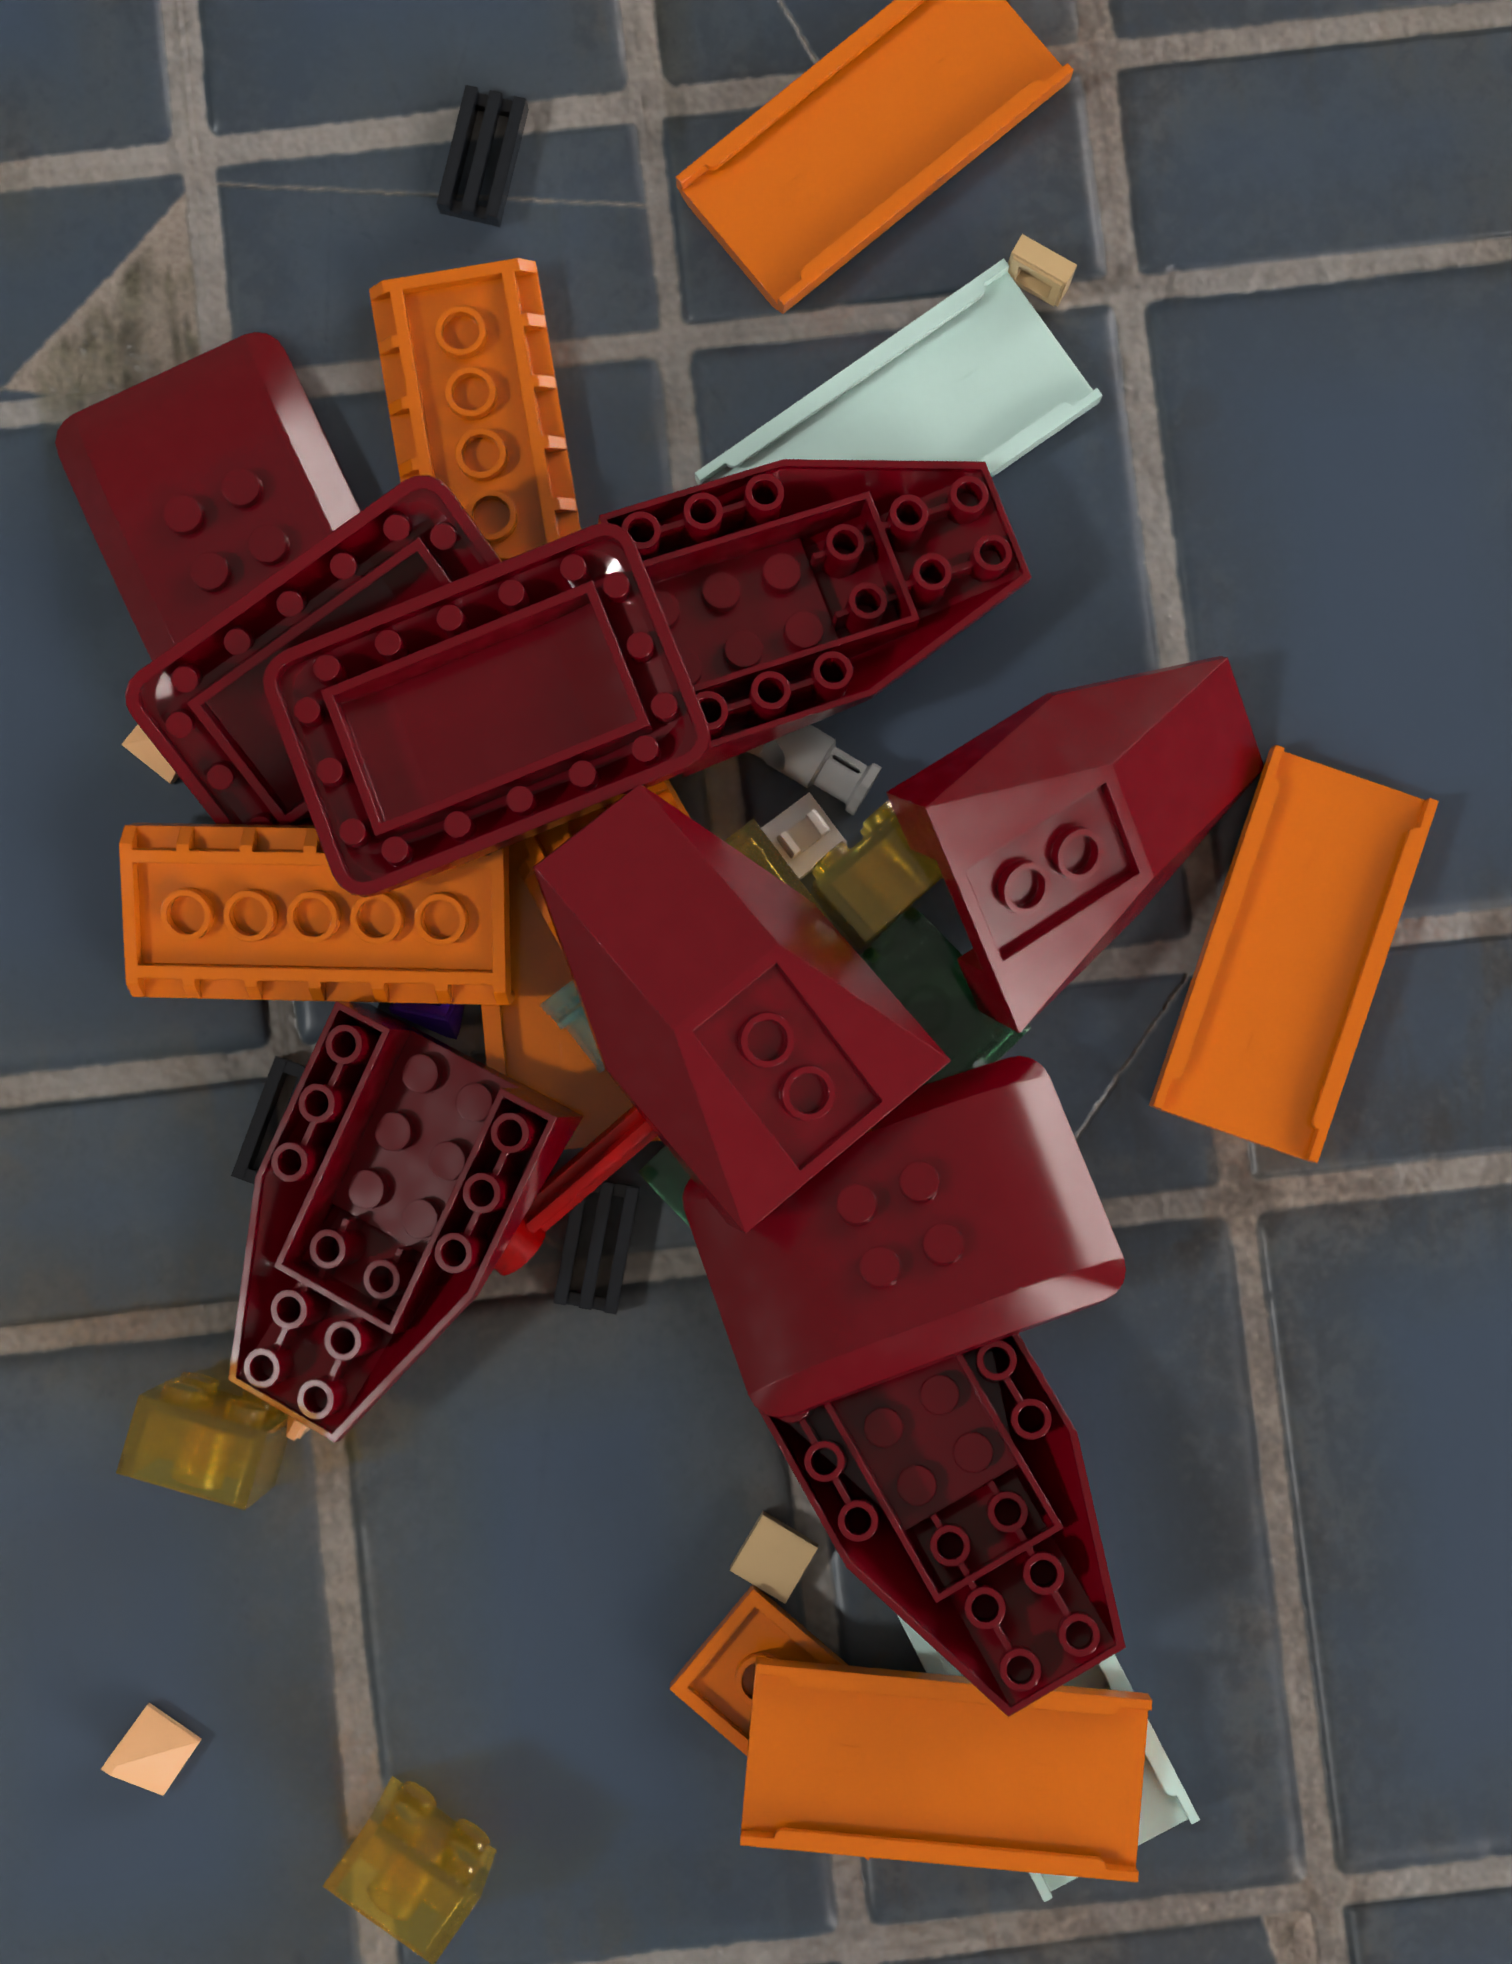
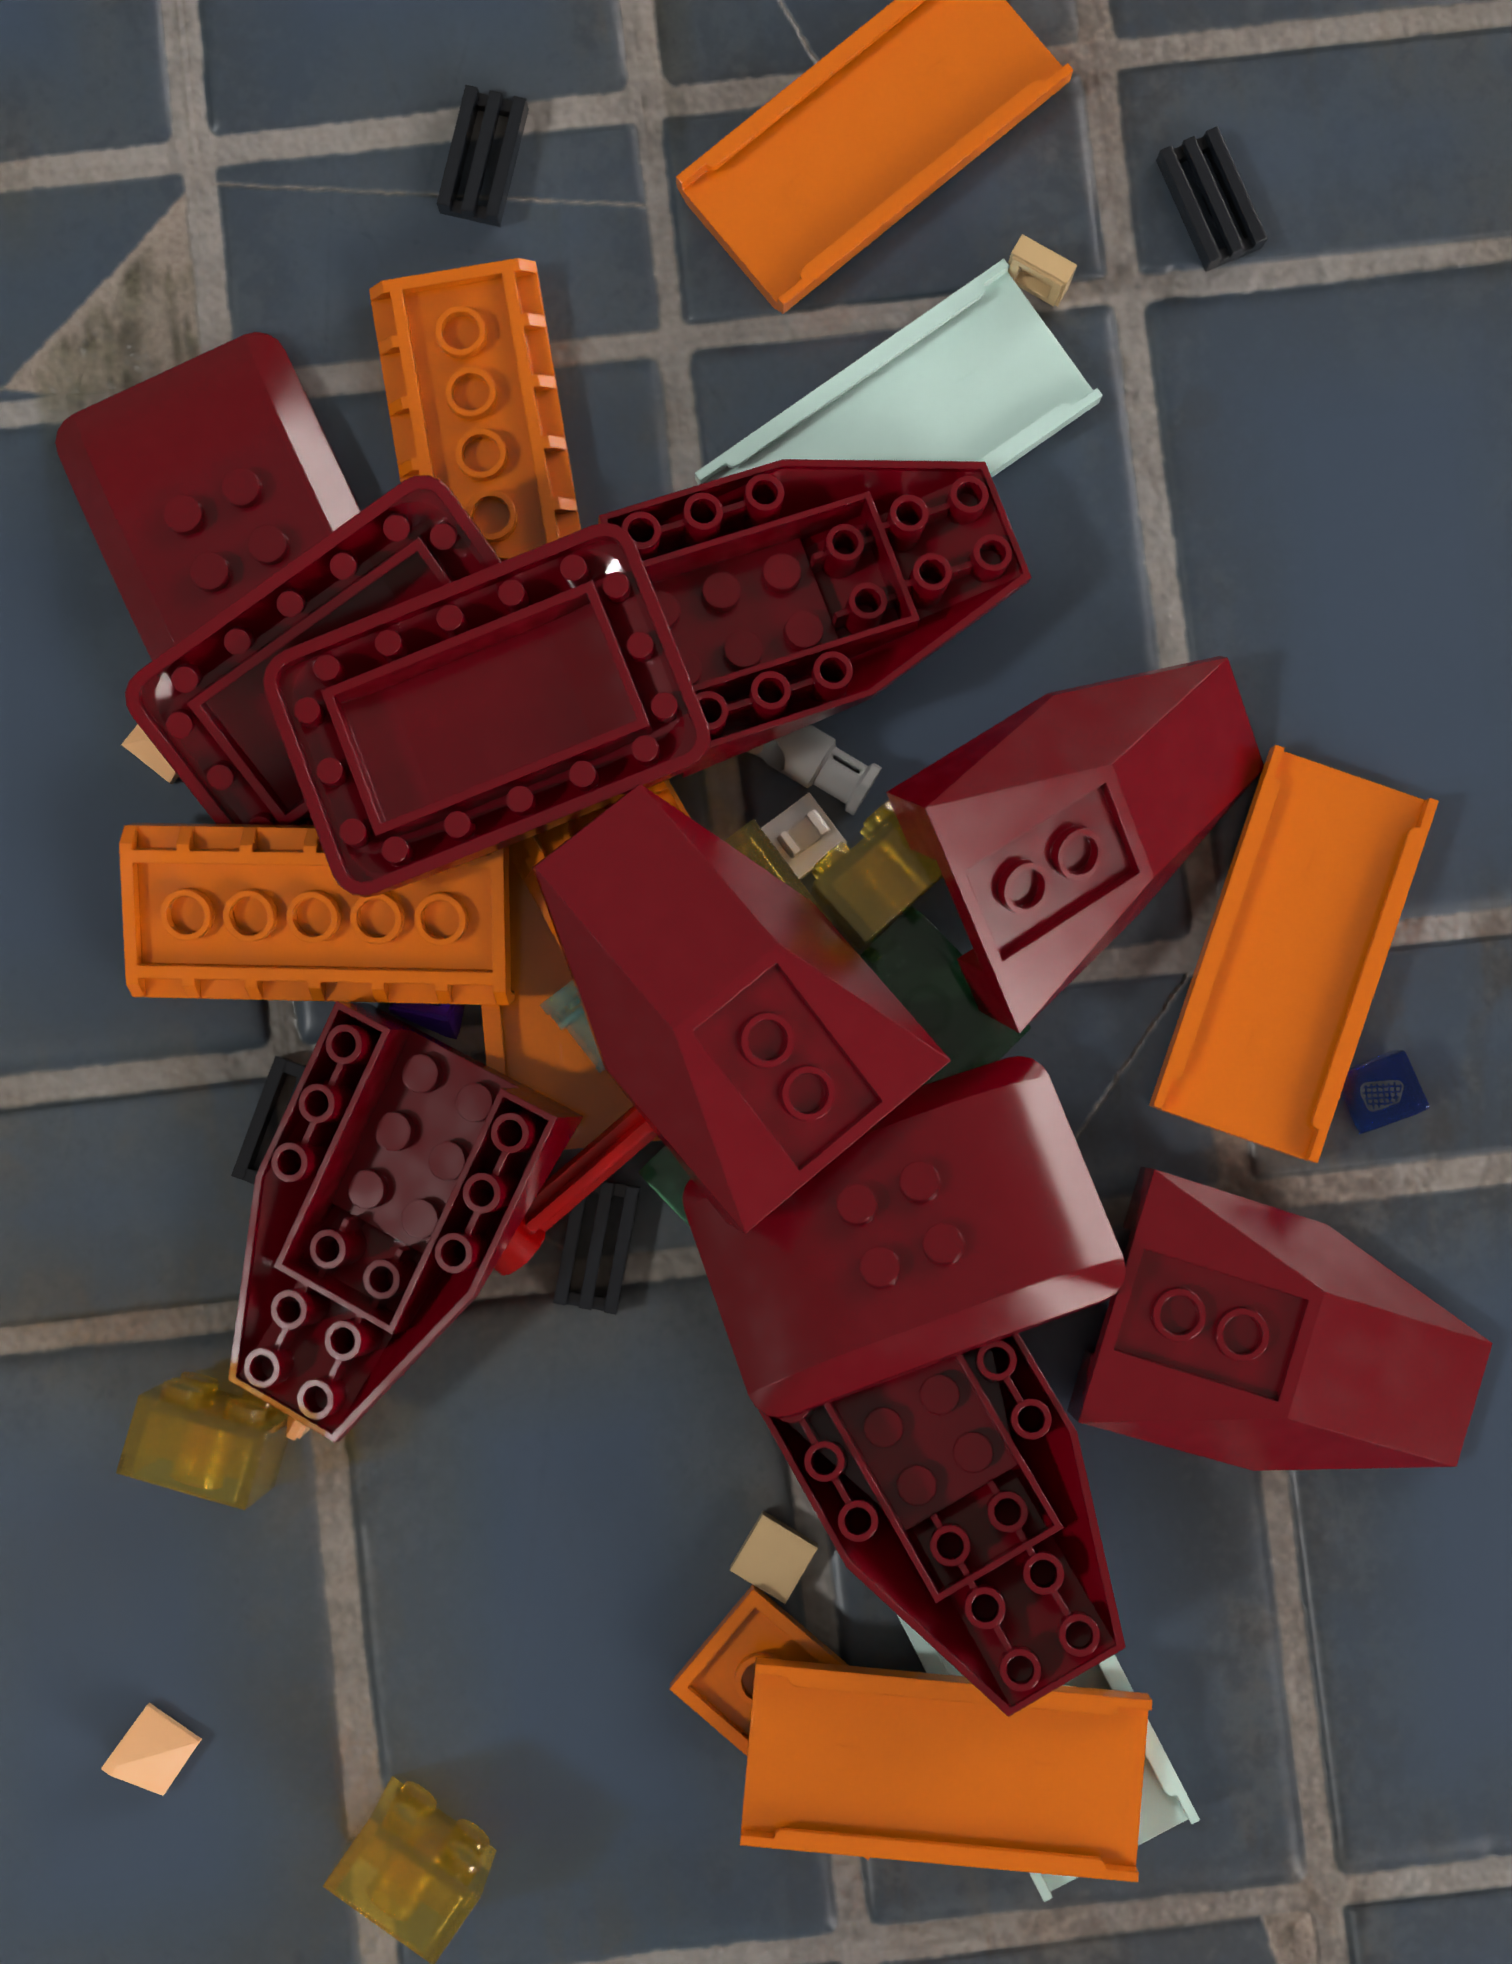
none -> dark red wedge [1067,1167,1493,1471]
none -> black tile [1156,126,1268,272]
none -> clear blue slope [1341,1050,1430,1134]

